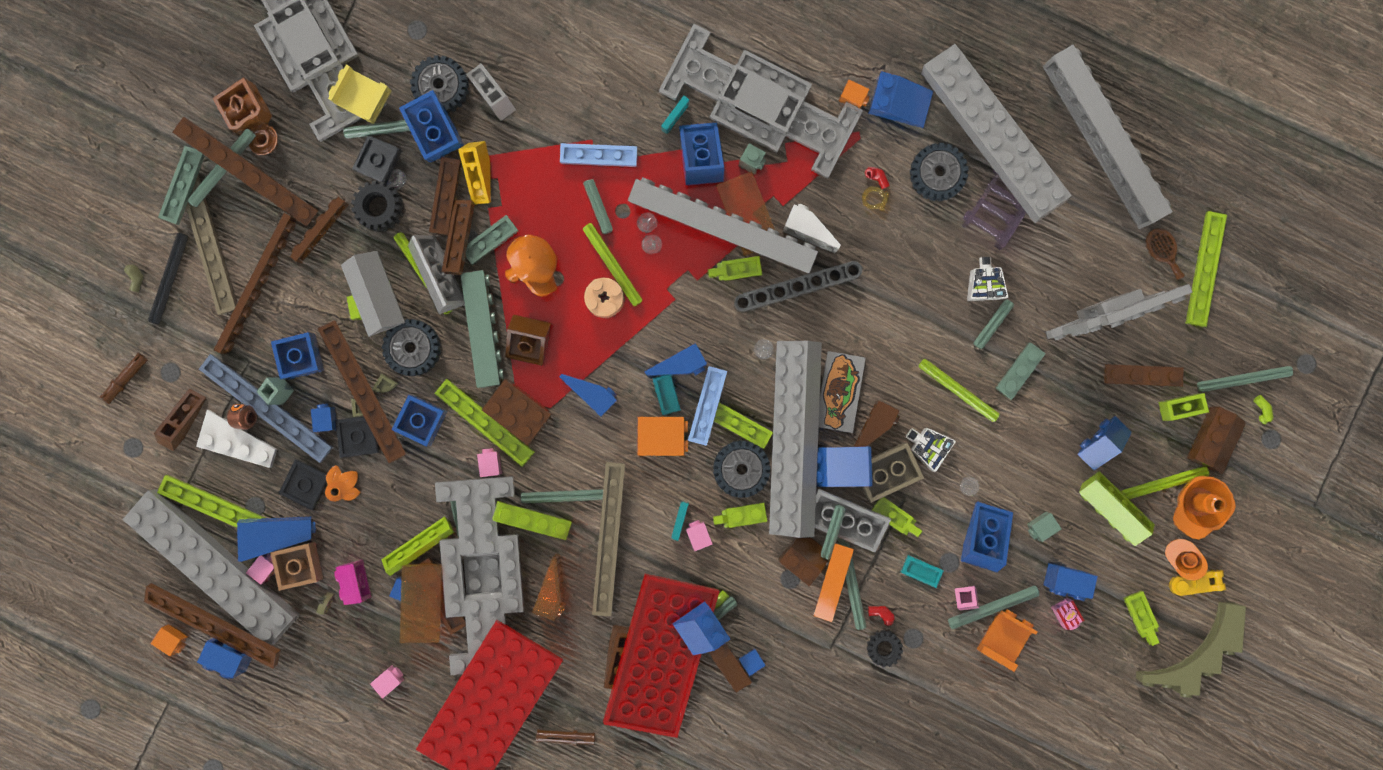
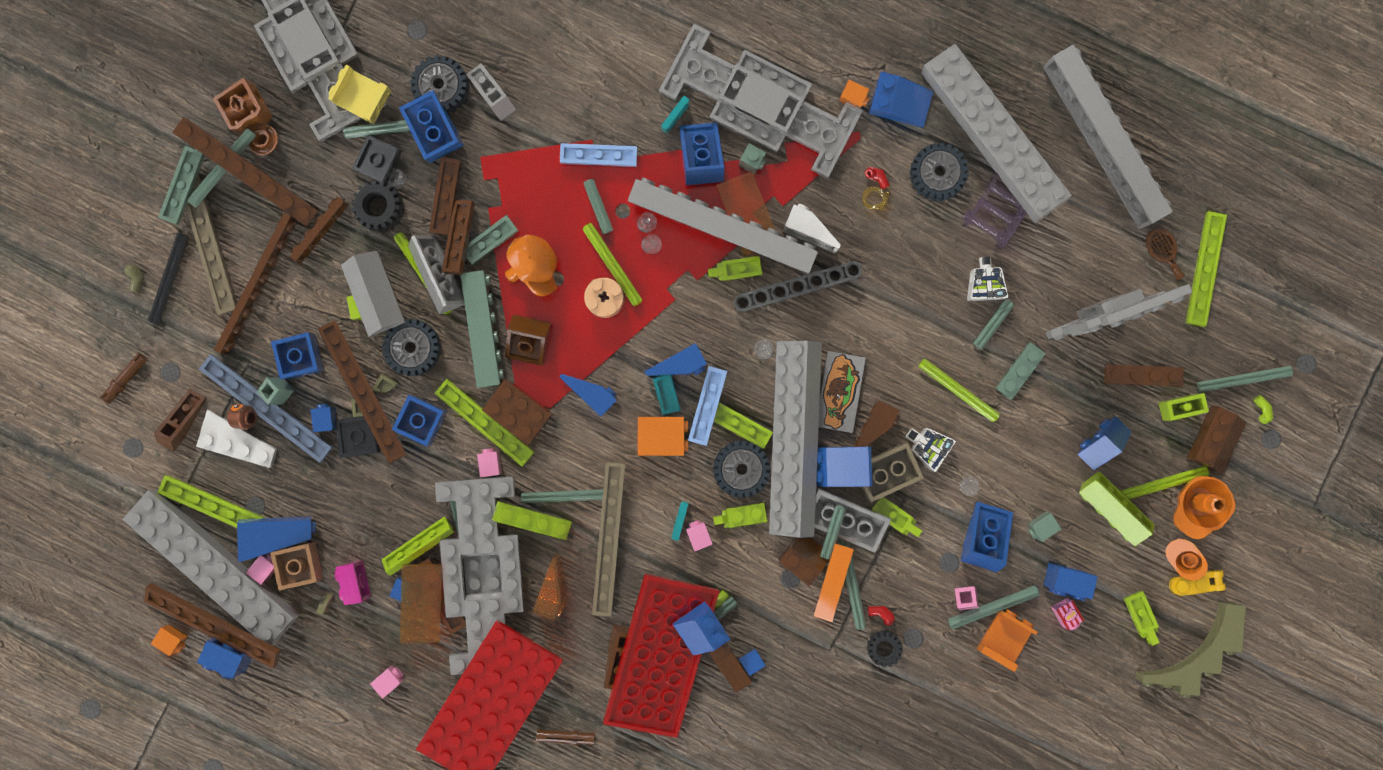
black tile [278,459,327,510] -> none
orange plate [325,465,360,502] -> none
yellow slope [458,141,491,204] -> none
teal tile [900,555,944,588] -> none

